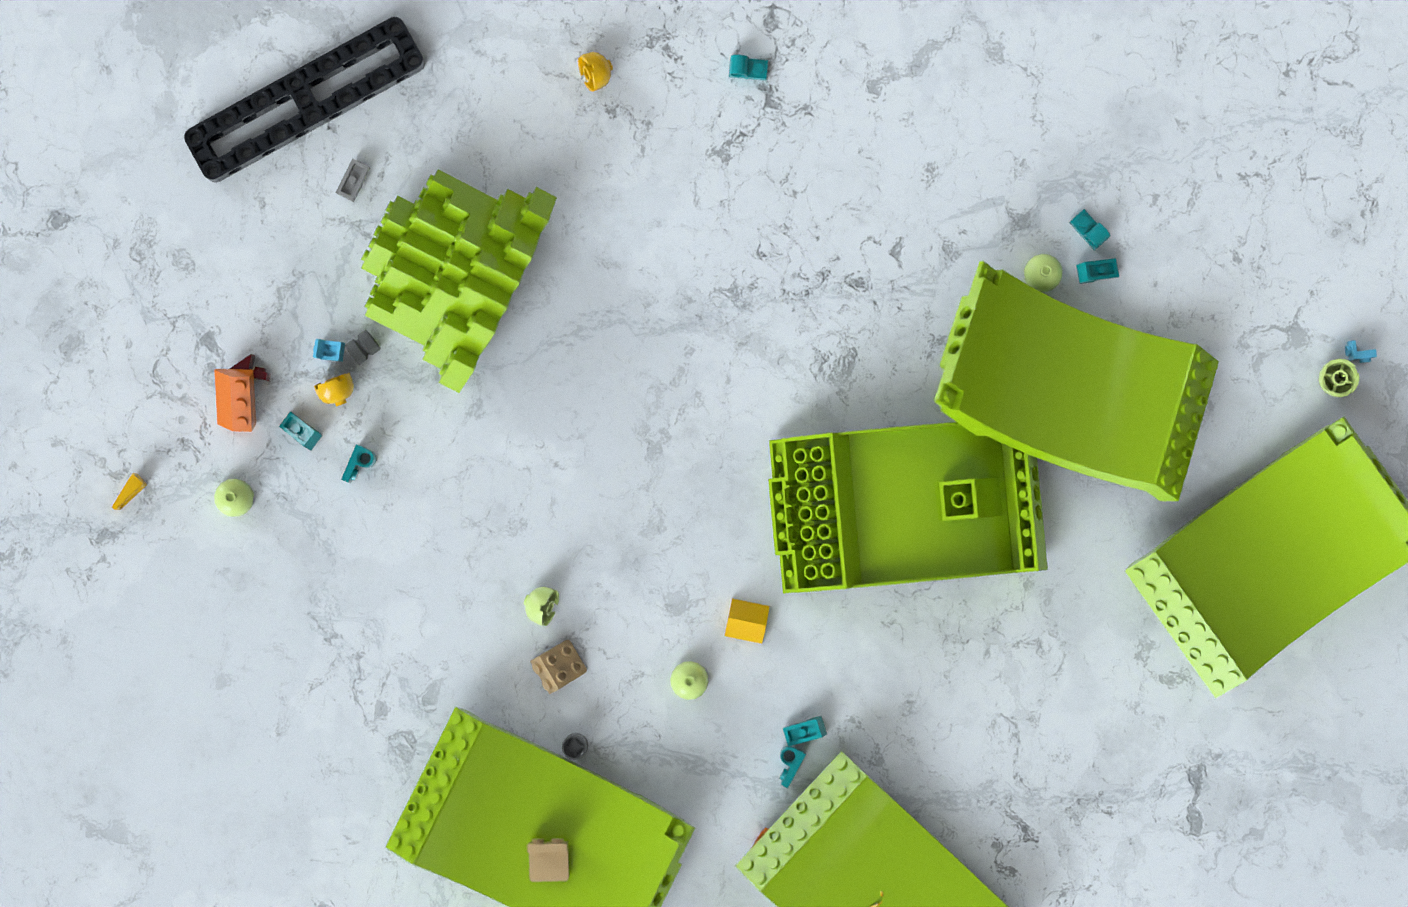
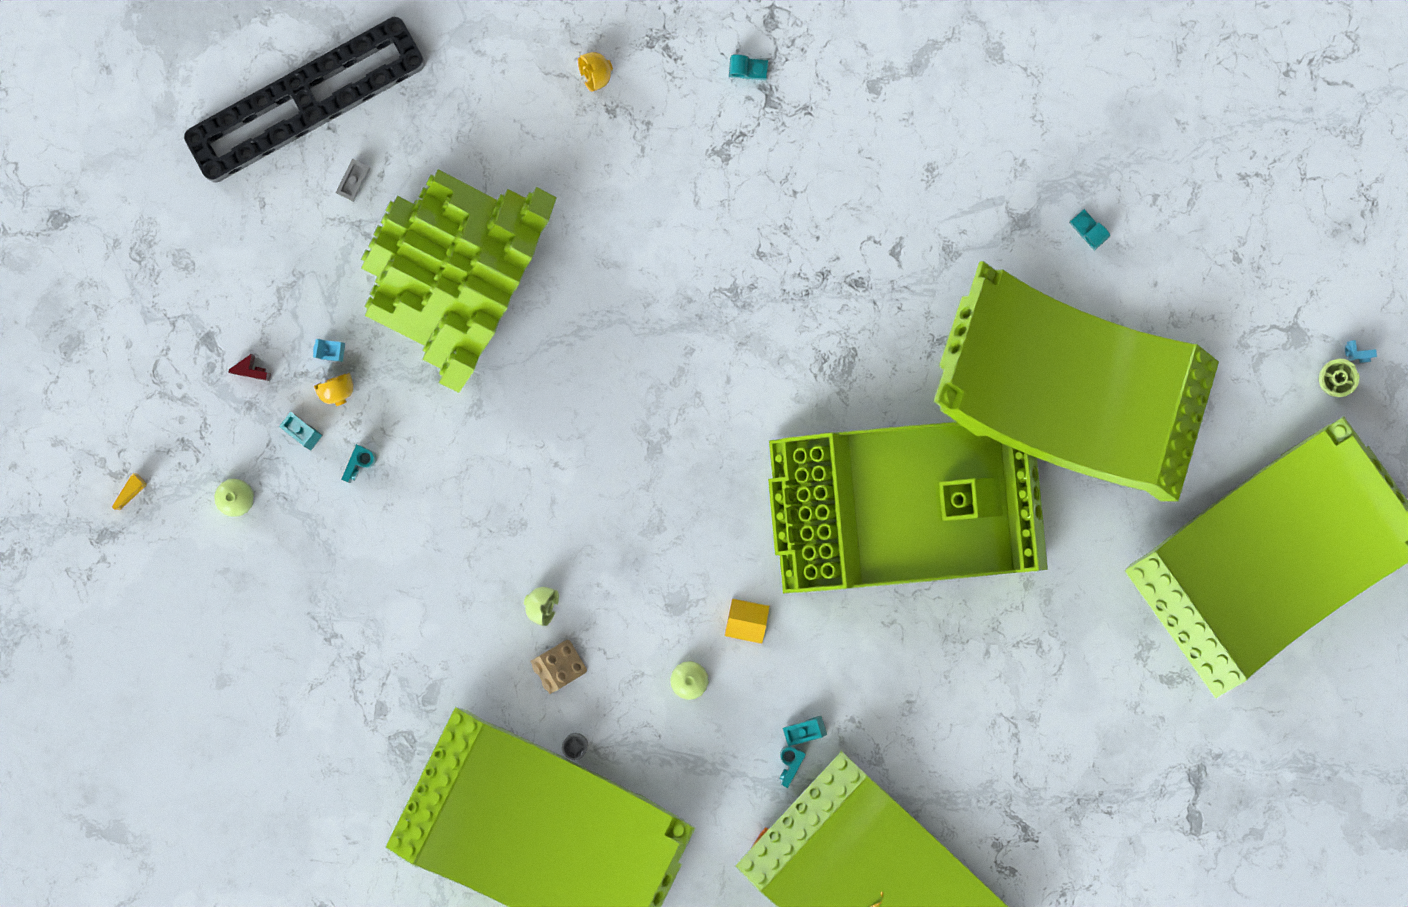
orange slope [214,369,256,432] -> none
dark grey wheel [345,330,381,365] -> none
tan bracket [527,838,569,882] -> none
yellowish green cylinder [1024,254,1063,292] -> none
teal plate [1076,258,1119,284] -> none

